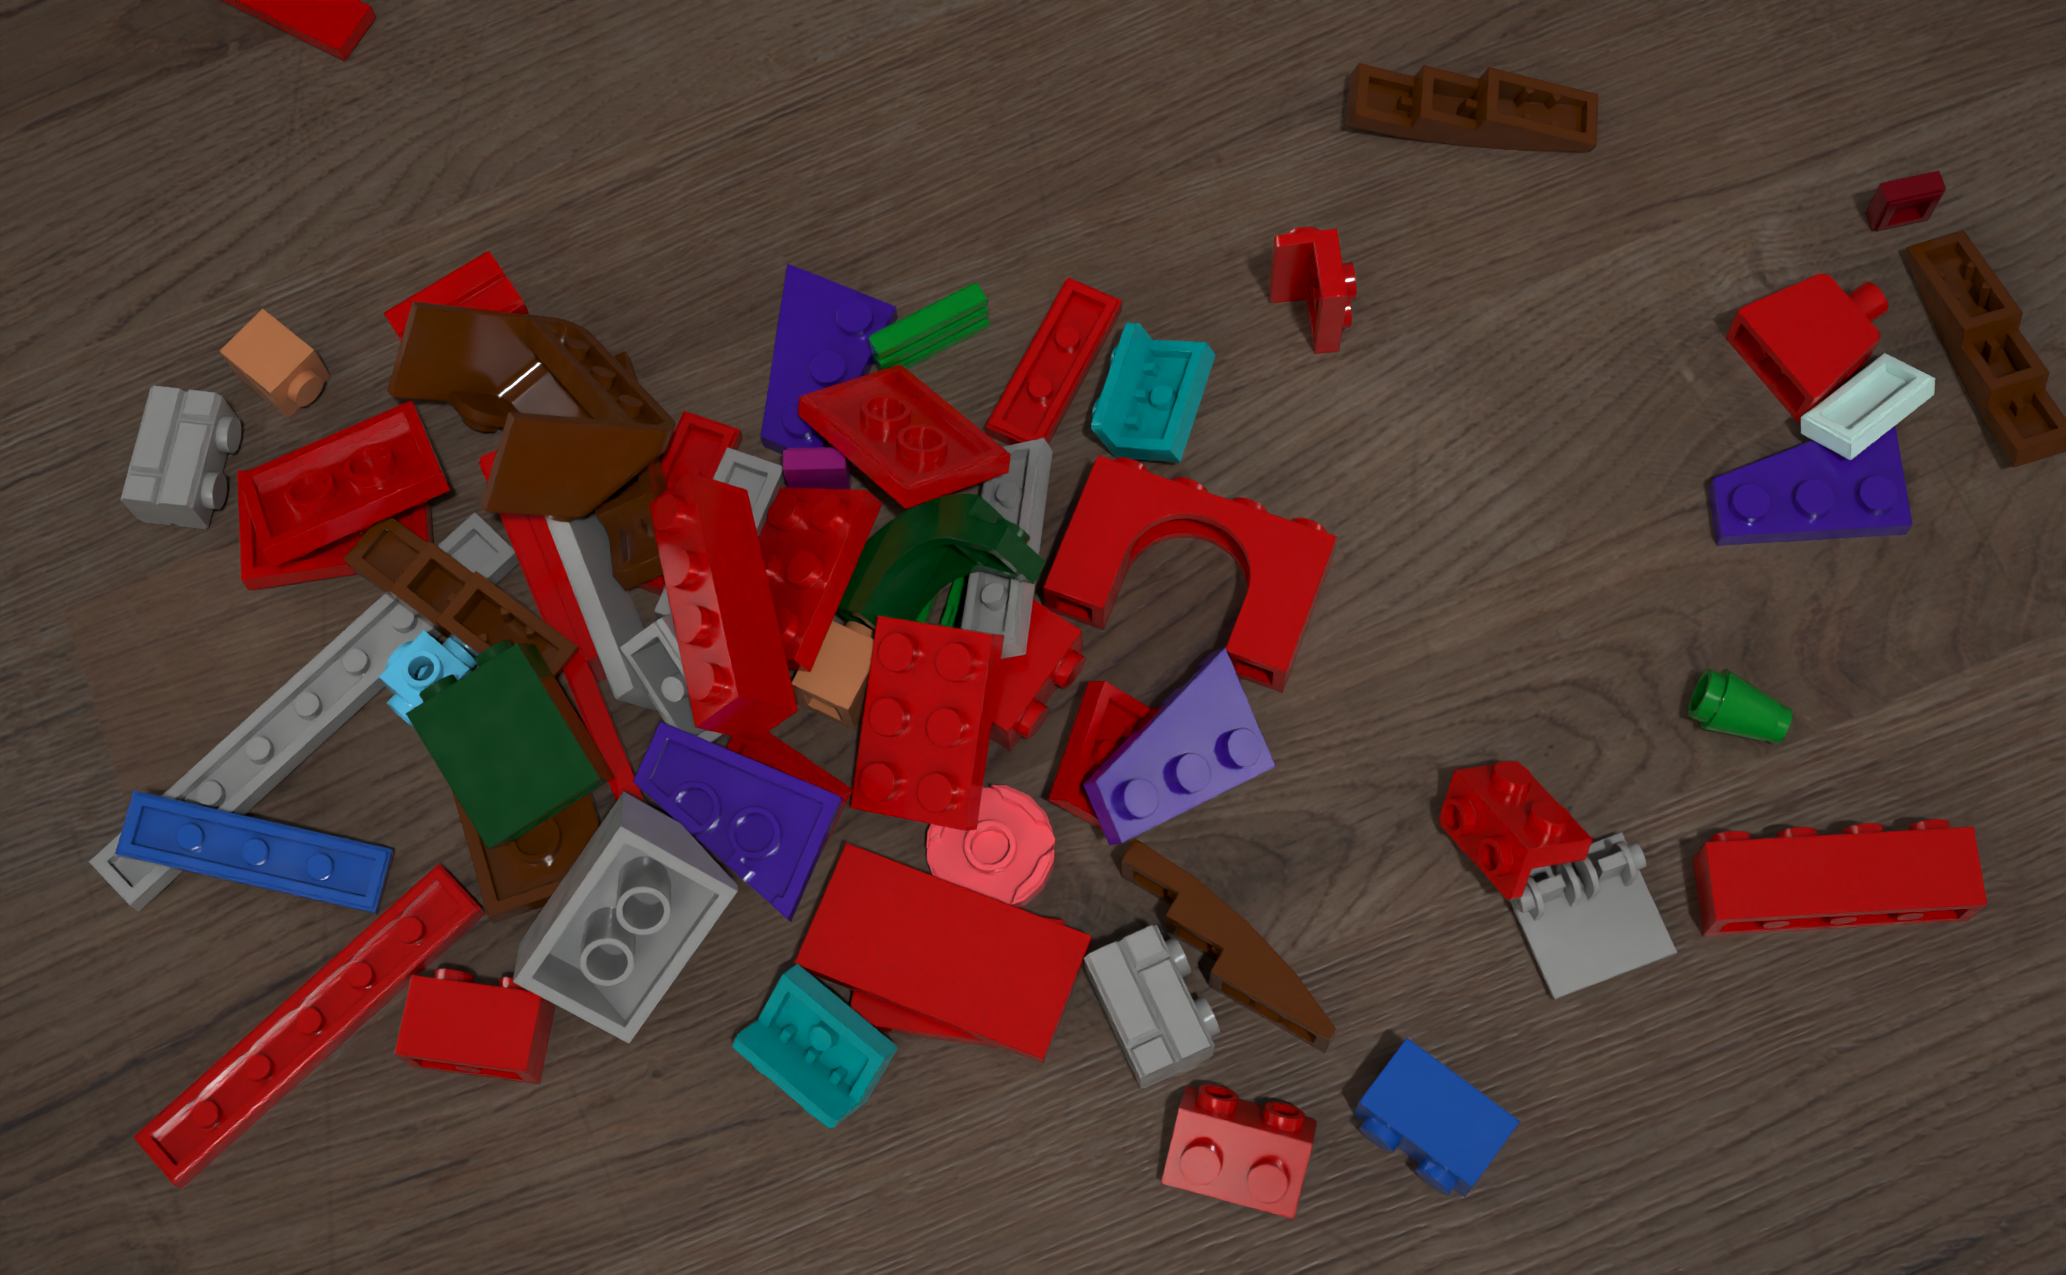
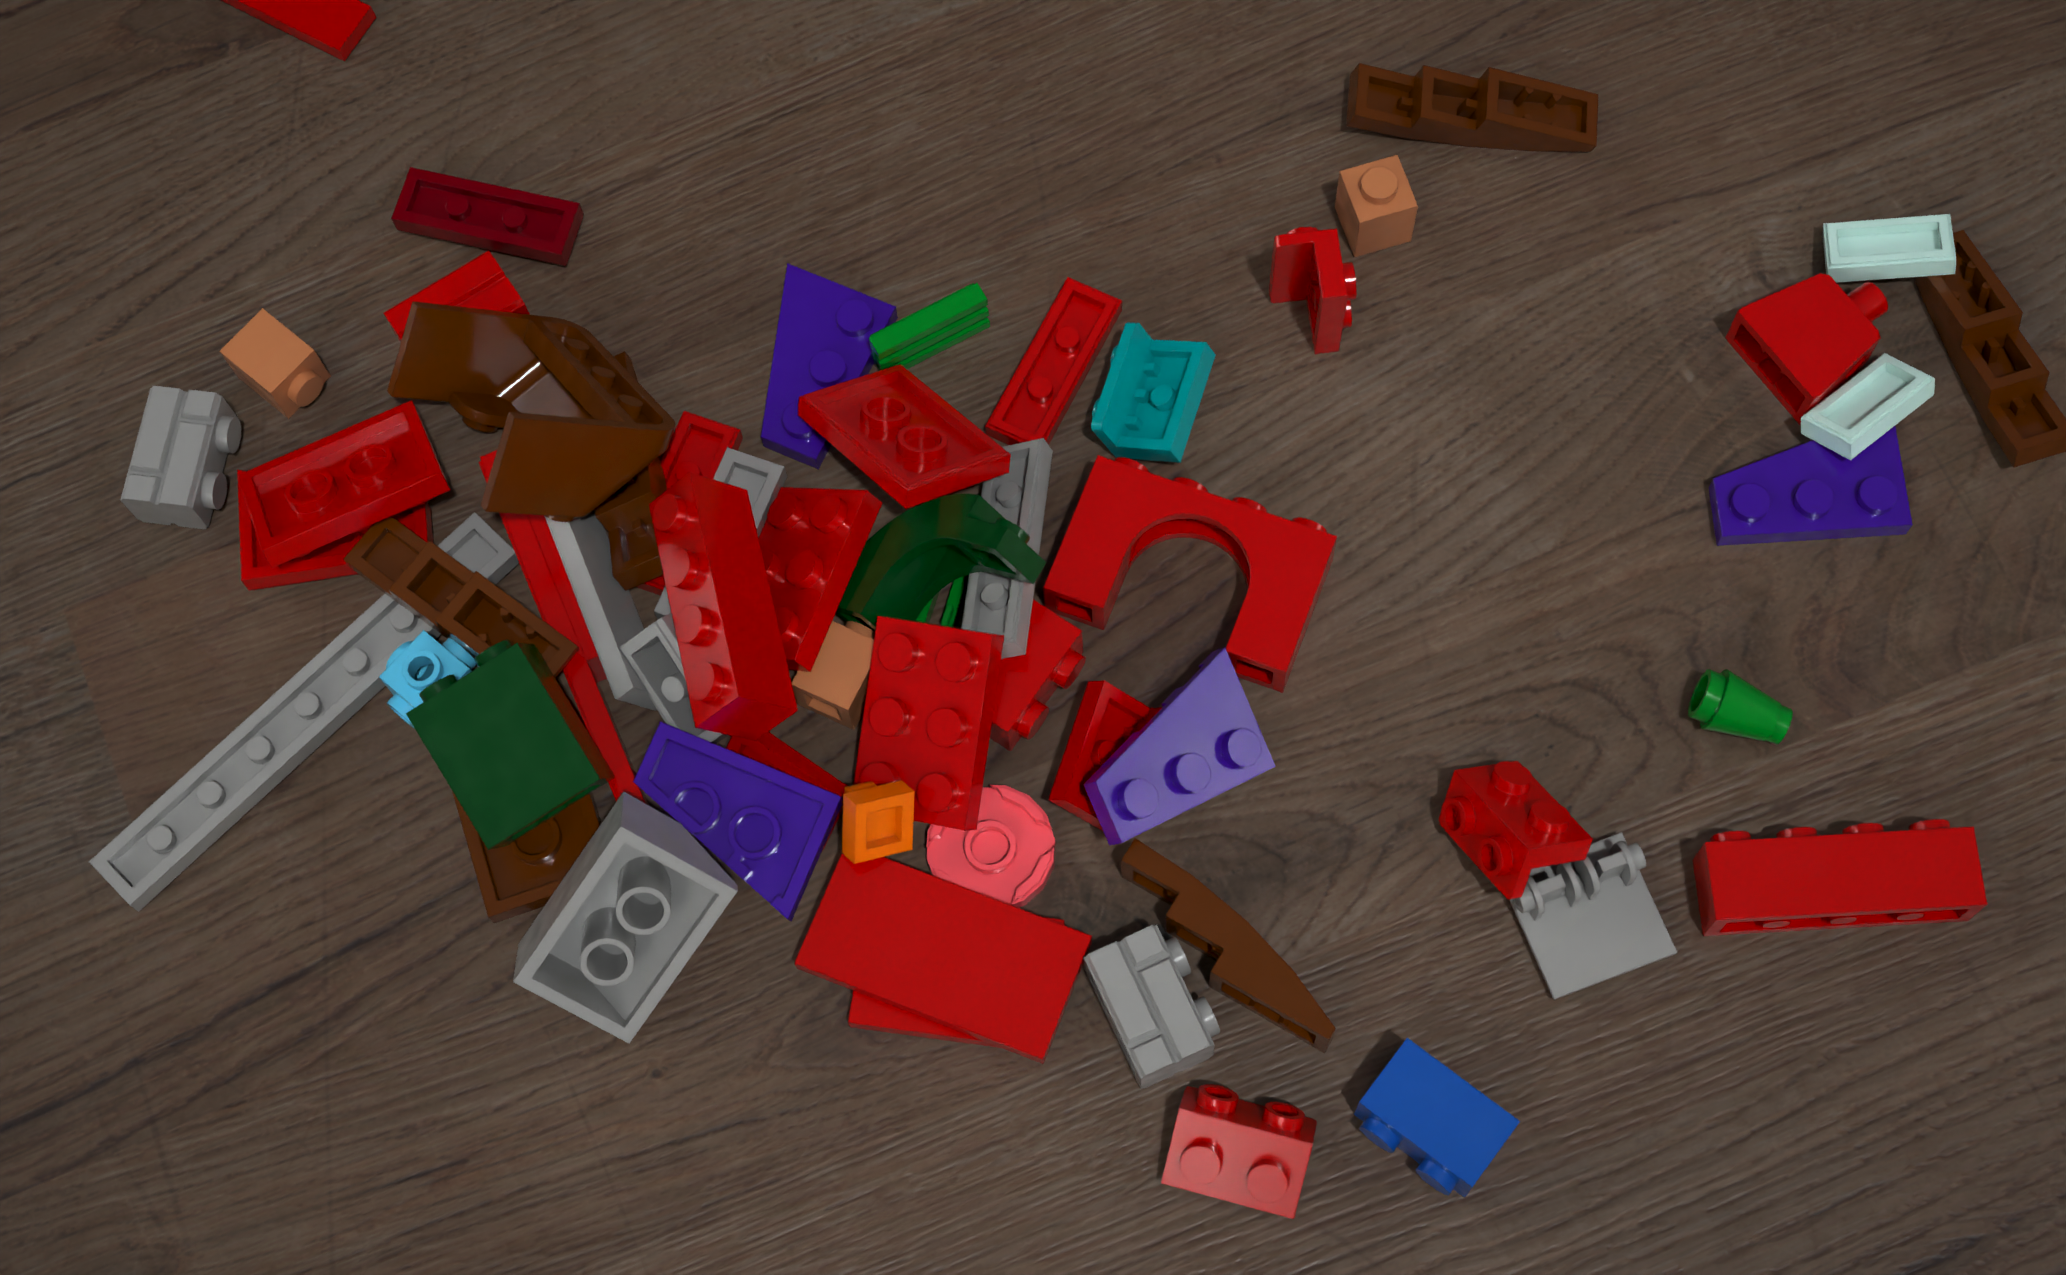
blue tile [115,790,394,915] -> none
red tile [133,863,486,1189] -> none
red brick [394,969,555,1085] -> none
teal bracket [732,964,899,1129] -> none
magenta tile [783,447,852,489] -> none
dark red tile [1865,171,1946,232] -> none
none -> dark red plate [391,167,584,266]
none -> orange tile [842,780,915,864]
none -> nougat brick [1335,155,1418,258]
none -> light aqua tile [1822,214,1957,283]

